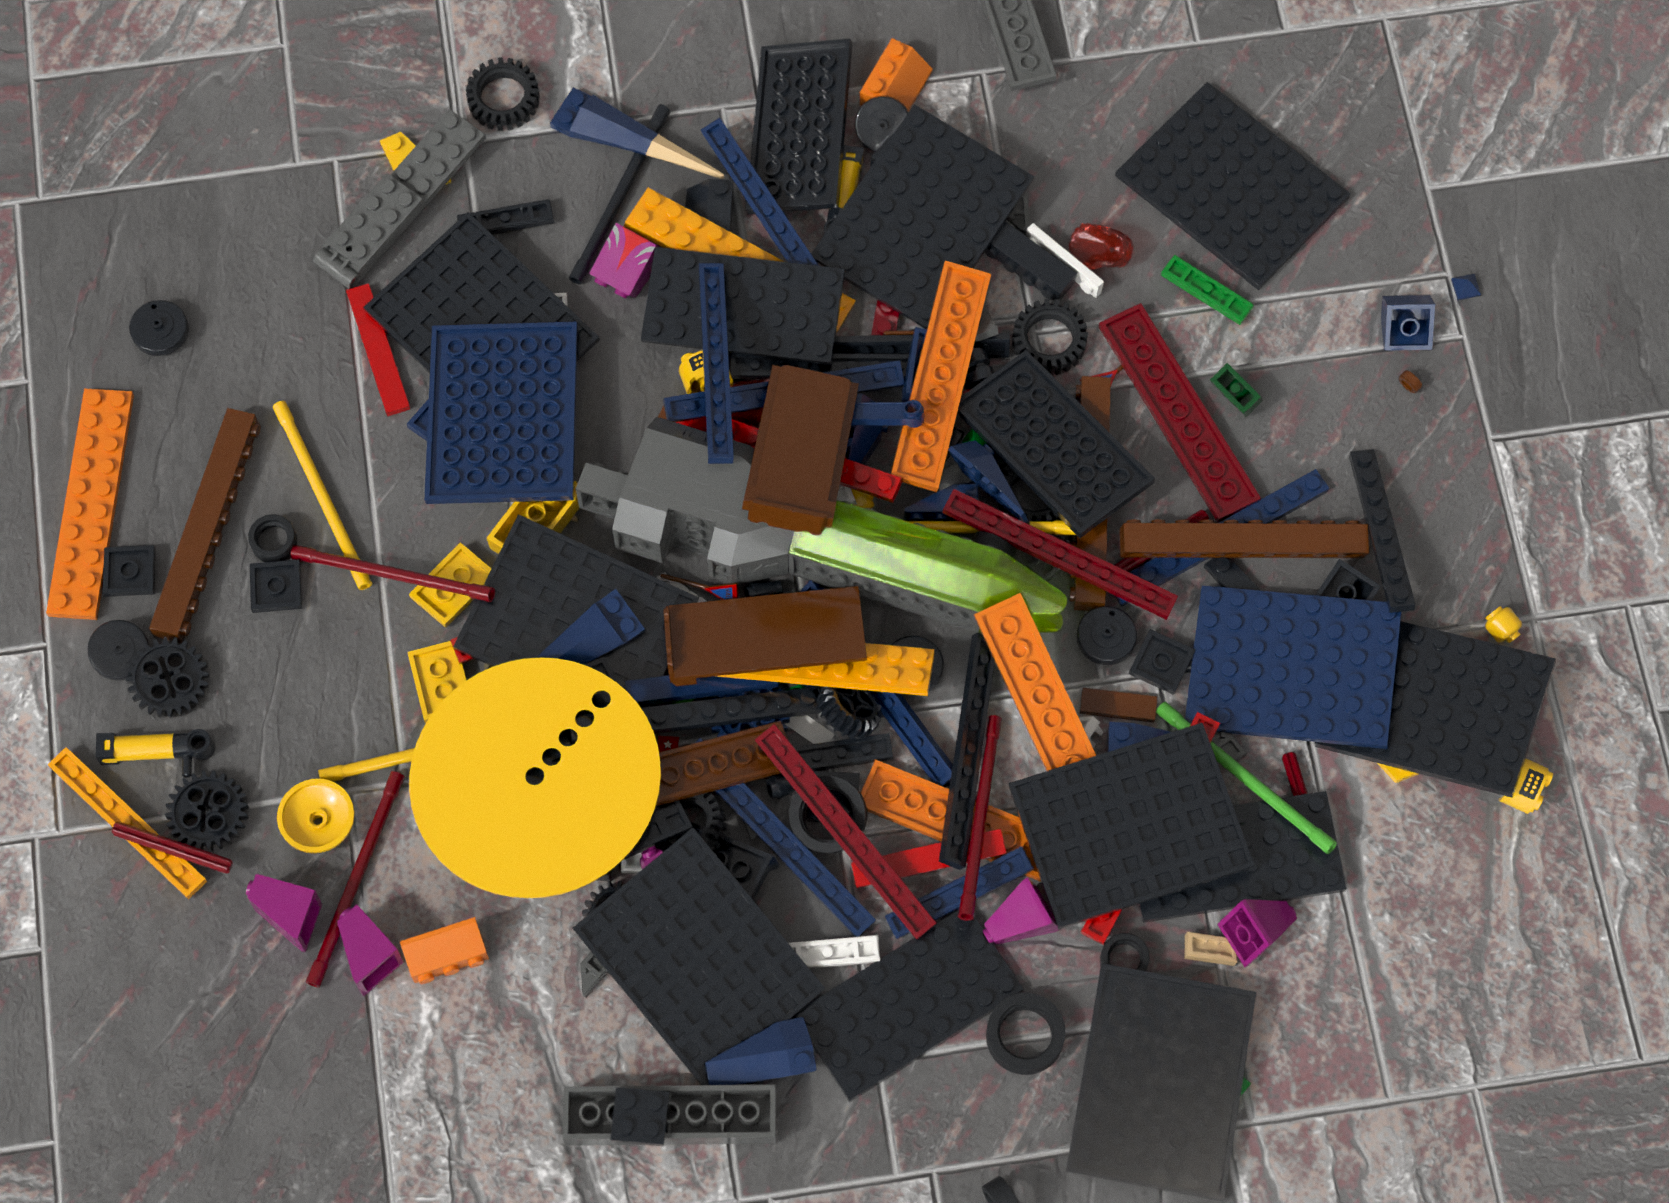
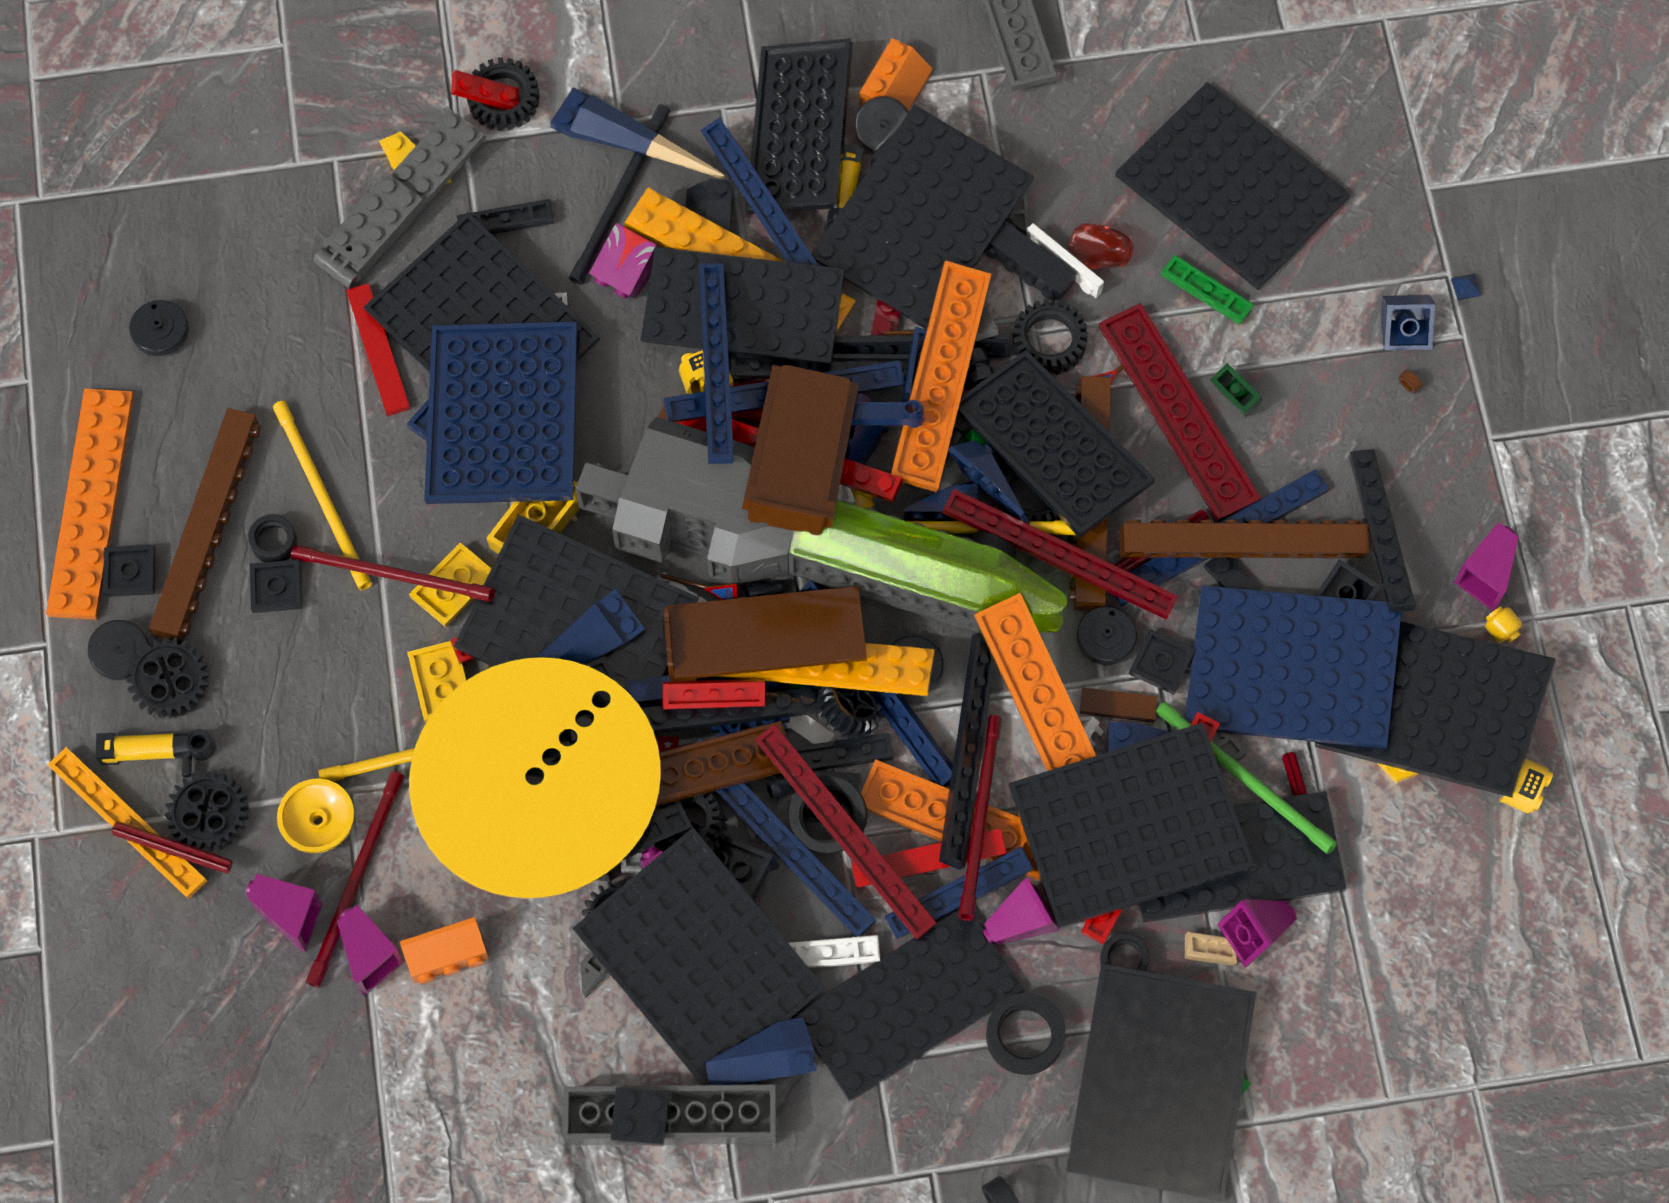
none -> red plate [451,70,519,110]
none -> red plate [662,679,765,709]
none -> magenta slope [1454,522,1519,611]

